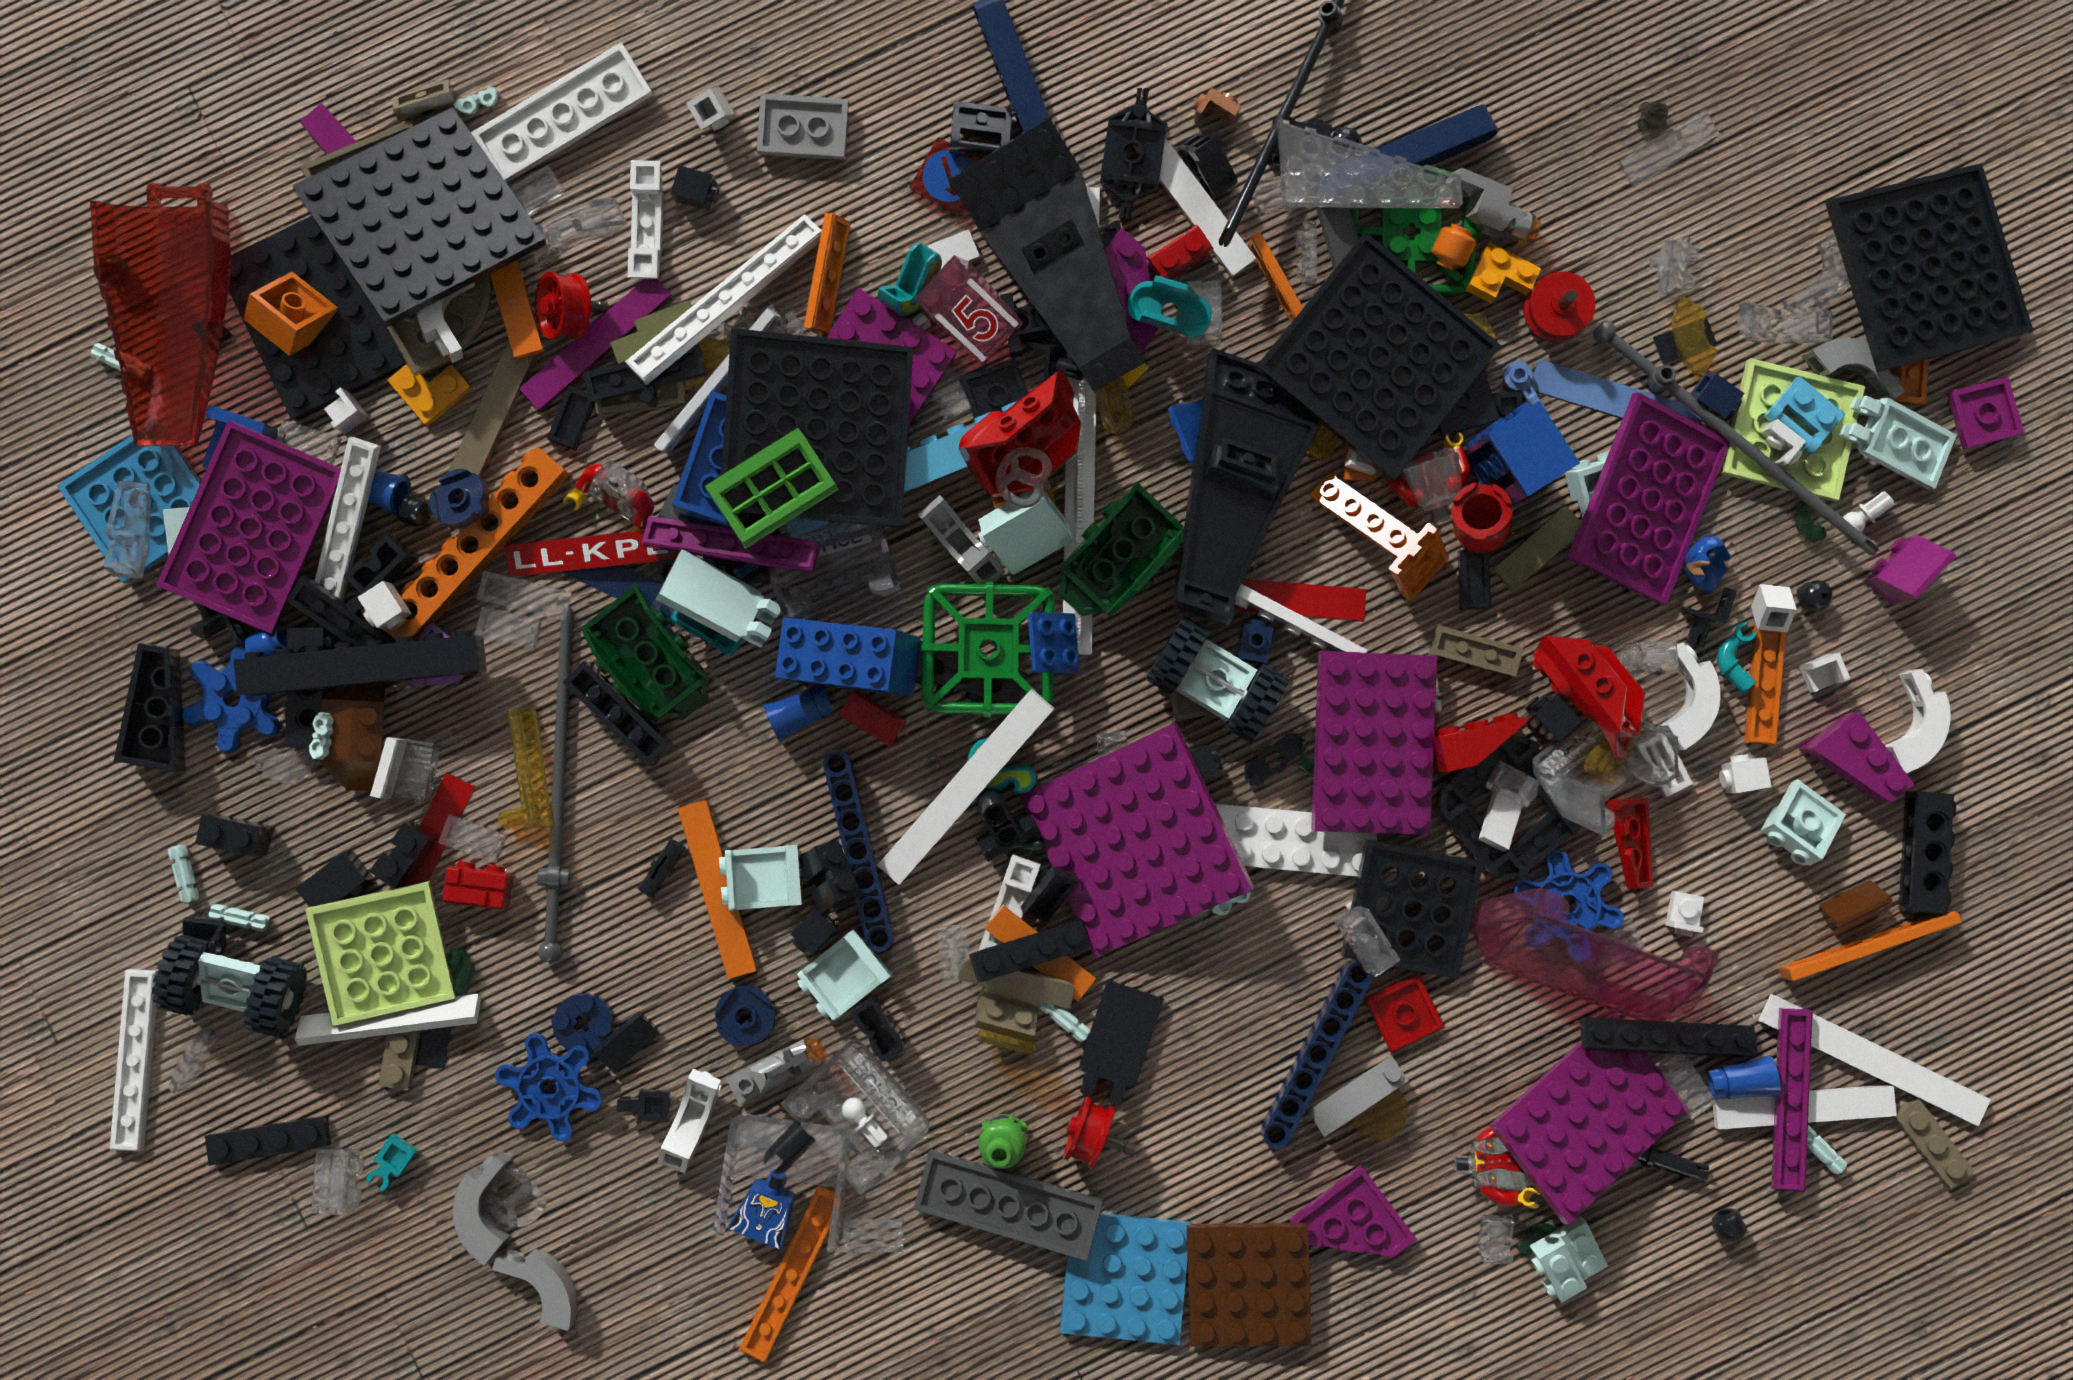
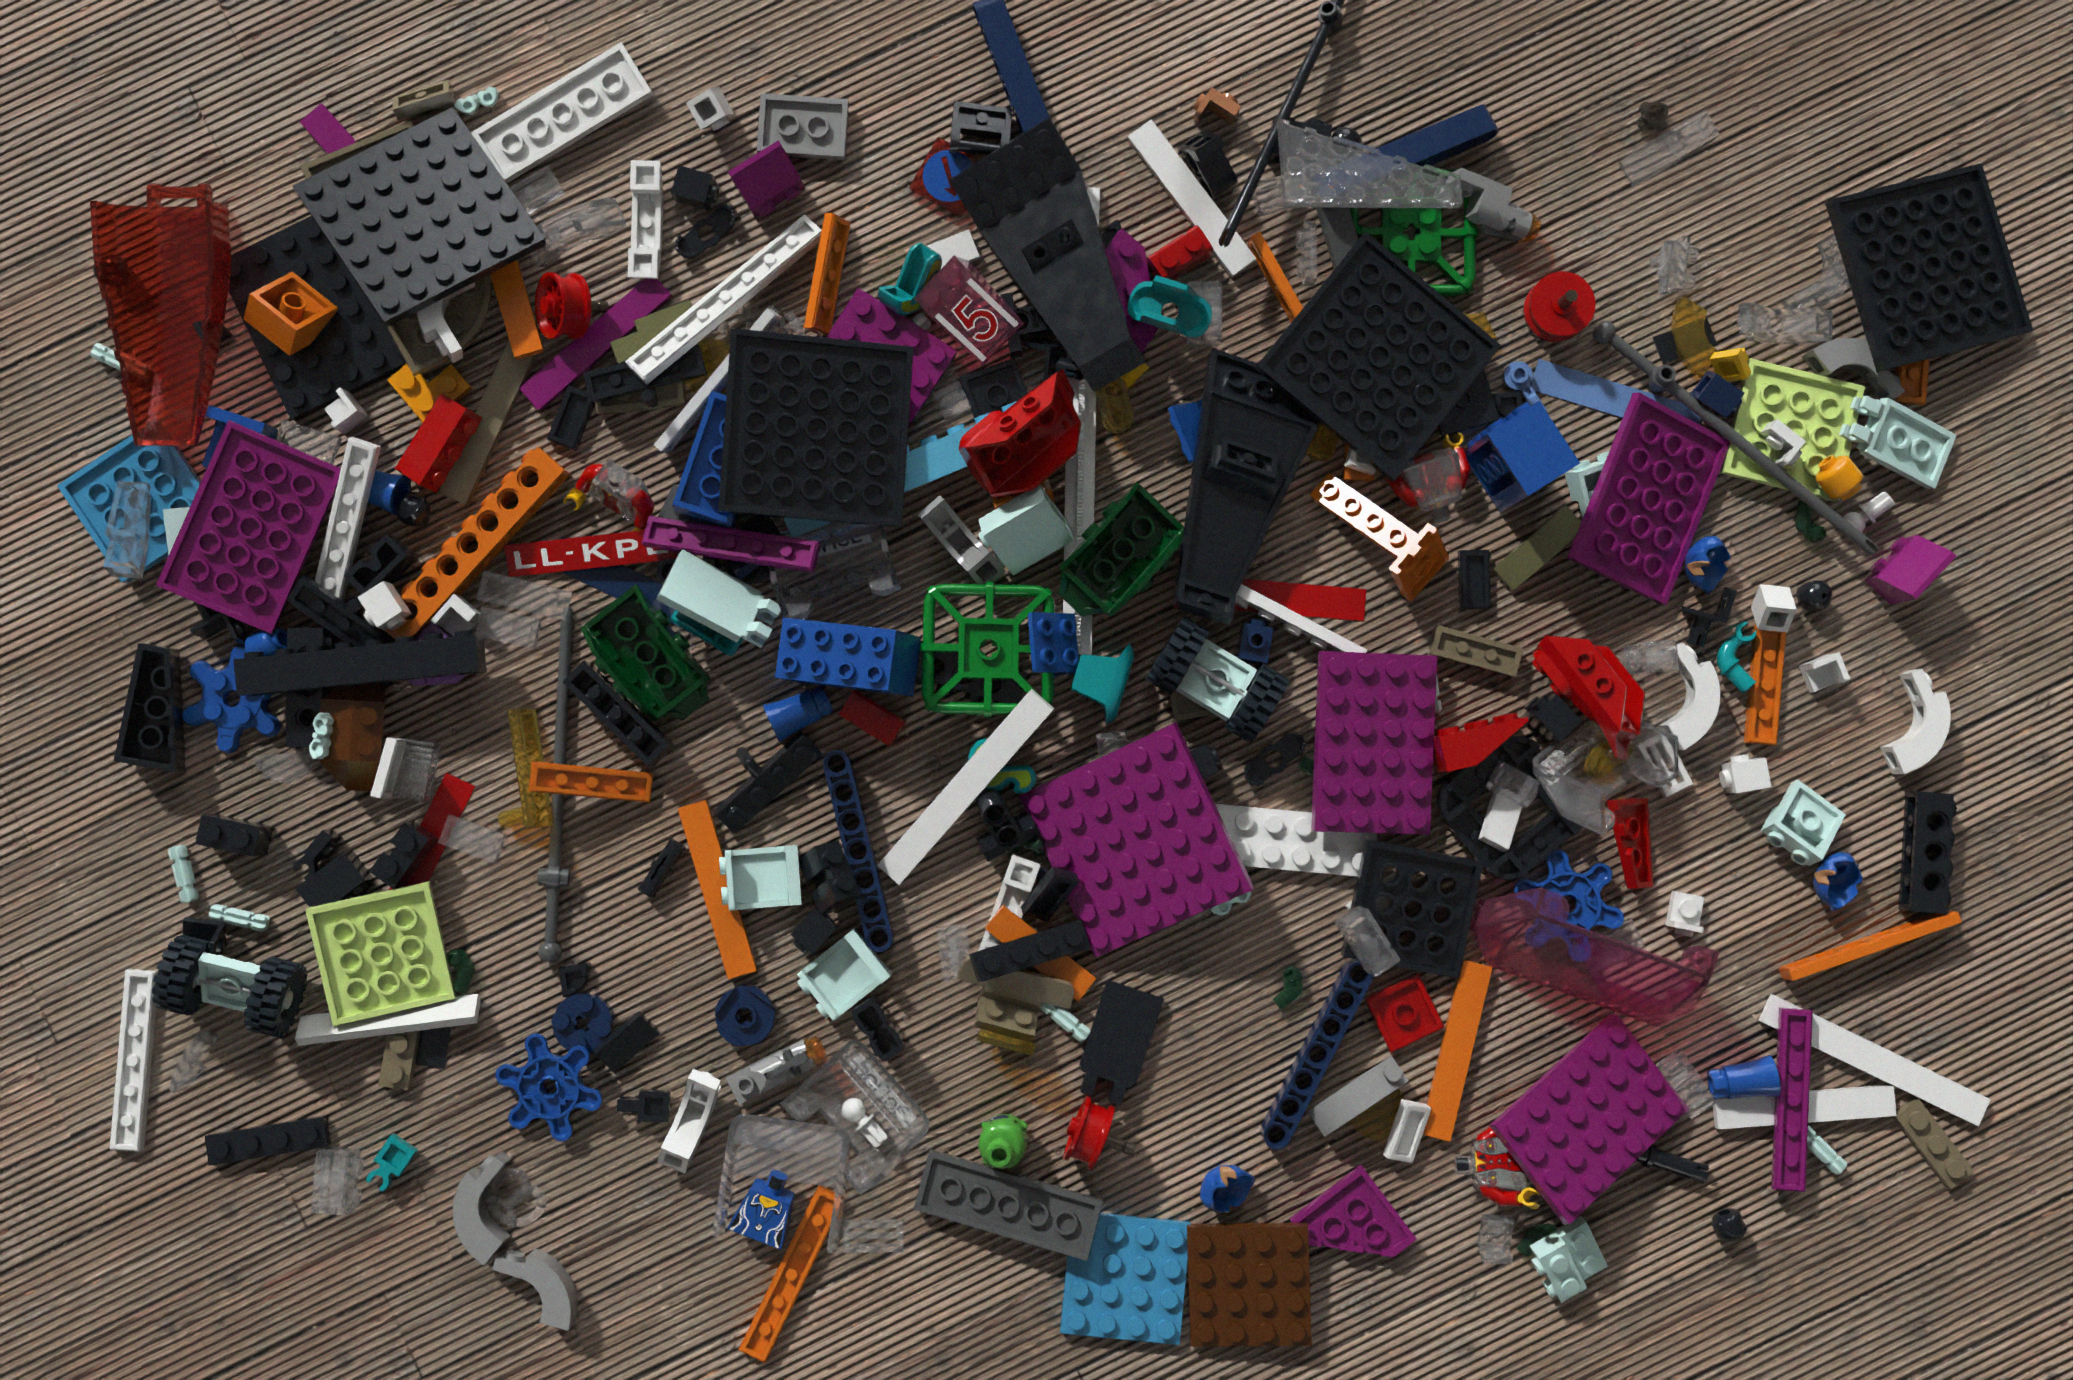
dark blue plate [430,469,489,529] -> none
red brick [442,860,514,910] -> none
bright green piece [705,428,839,549] -> none
black piece [764,1120,816,1174] -> none
clear piece [996,447,1052,508] -> none
black plate [1100,88,1168,221] -> none
orange head [1431,223,1476,270] -> none
red tile [1451,483,1513,553] -> none
light orange plate [1465,241,1541,304] -> none
black plate [1580,1017,1758,1058] -> none
medium azure plate [1764,376,1845,455] -> none
magenta wedge [1799,712,1915,803] -> none
reddish brown slope [1819,881,1893,927] -> none
magenta plate [1946,377,2025,450] -> none
none -> black plate [292,829,342,880]
none -> red brick [395,393,482,493]
none -> white panel [431,594,484,637]
none -> orange tile [528,761,653,803]
none -> black tile [559,962,591,997]
none -> black piece [675,204,736,259]
none -> black plate [713,731,822,834]
none -> magenta slope [728,140,804,218]
none -> teal piece [1071,643,1134,725]
none -> blue hair [1200,1165,1255,1214]
none -> clear green arm [1273,966,1303,1010]
none -> white tile [1383,1099,1432,1164]
none -> orange tile [1423,959,1493,1142]
none -> yellow tile [1710,348,1751,382]
none -> blue hair [1813,852,1864,911]
none -> light orange head [1815,455,1863,500]

